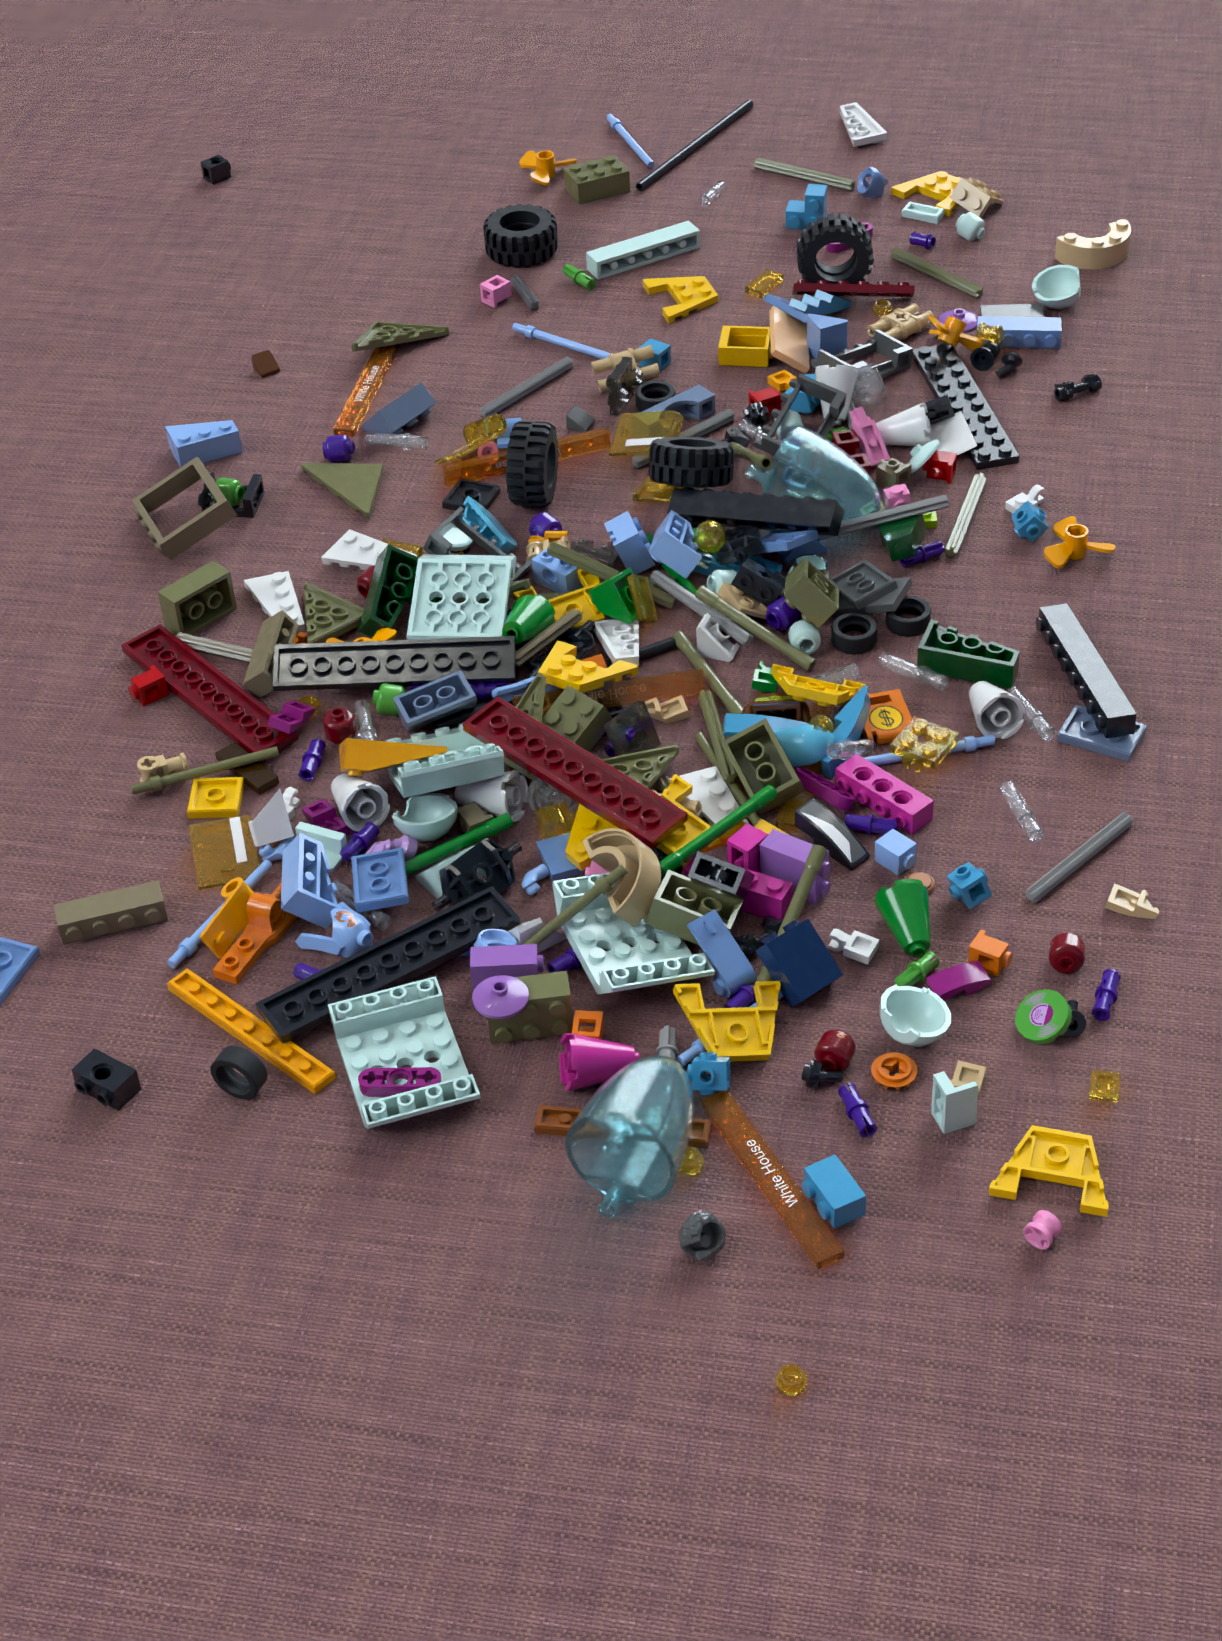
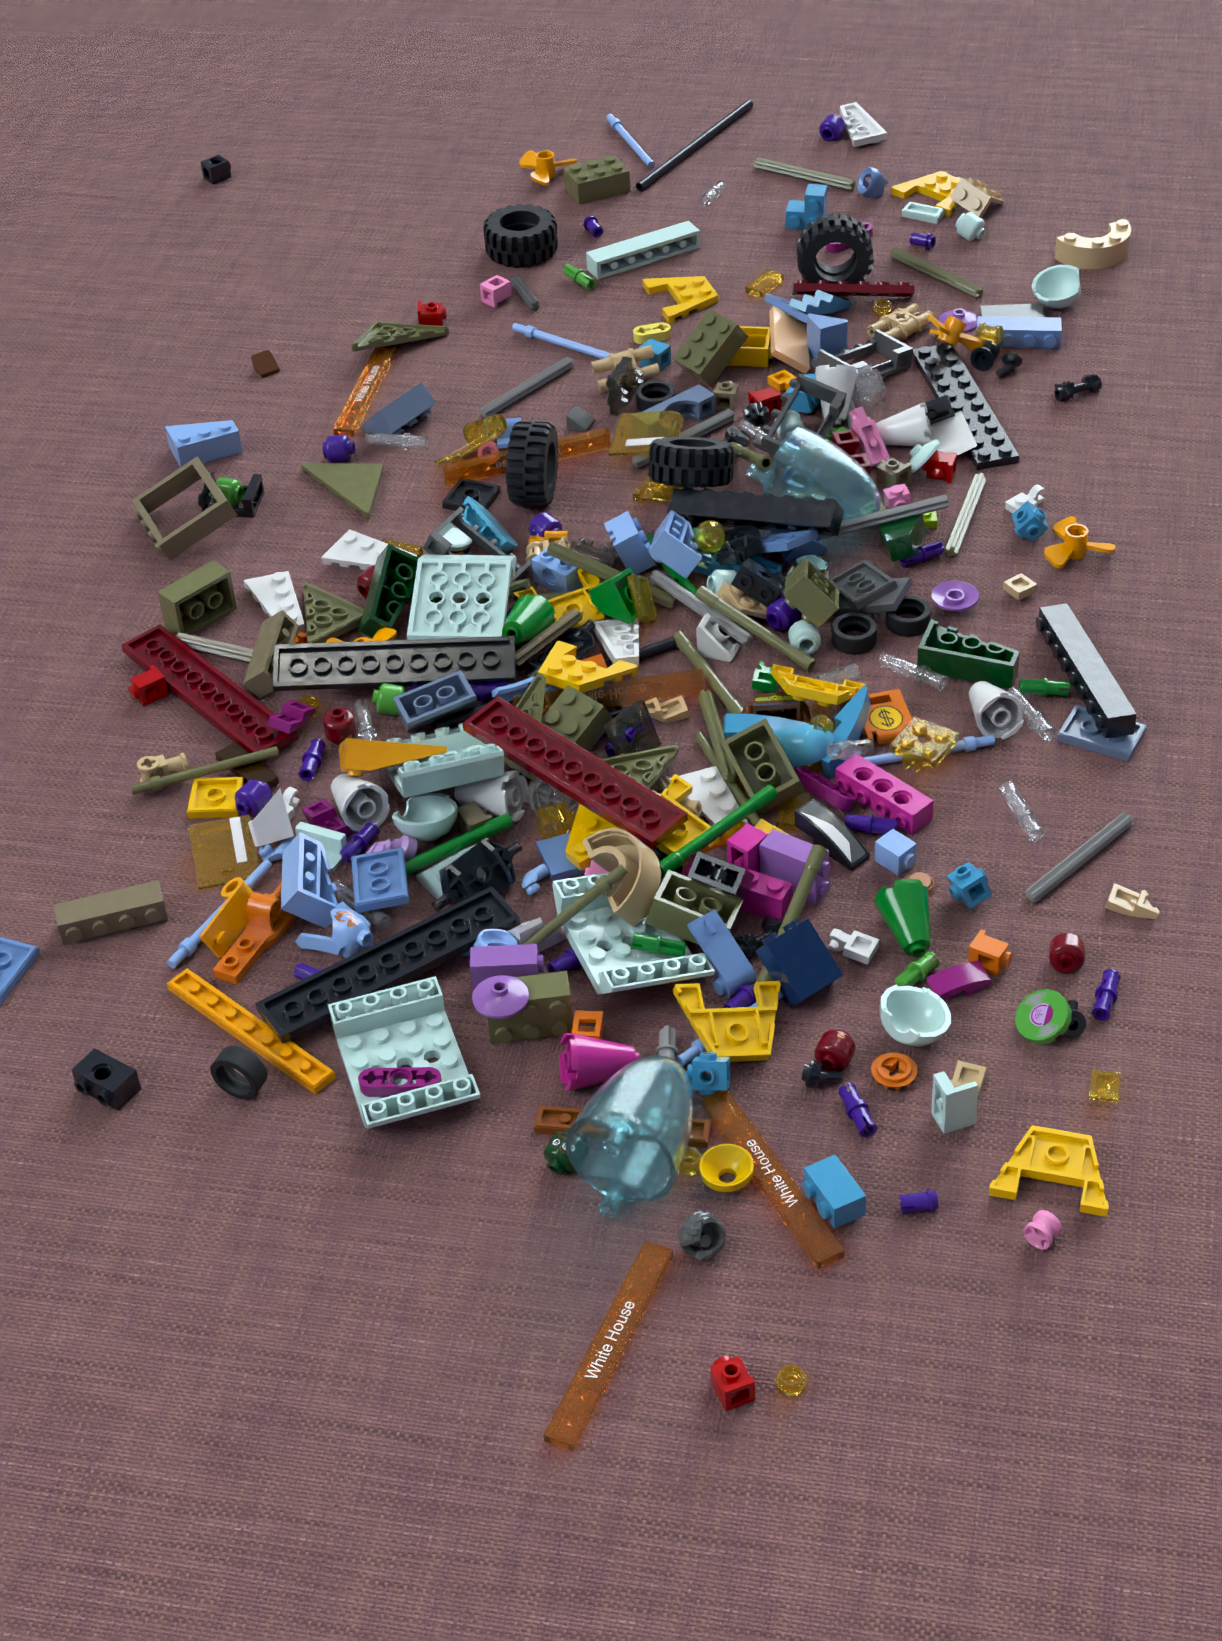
none -> dark purple head [234,780,272,817]
none -> red brick [417,300,447,326]
none -> dark green head [543,1129,587,1175]
none -> clear orange tile [543,1241,673,1452]
none -> dark purple pin [583,216,603,238]
none -> green axle [630,932,686,957]
none -> light yellow beam [633,322,671,344]
none -> olive brick [672,309,748,387]
none -> yellow piece [699,1144,754,1192]
none -> red brick [710,1355,755,1411]
none -> dark tan brick [713,381,739,411]
none -> dark purple head [819,114,846,141]
none -> dark purple pin [899,1189,939,1214]
none -> medium lavender dish [931,580,979,611]
none -> tan plate [1003,573,1037,600]
none -> green axle [1019,678,1069,697]

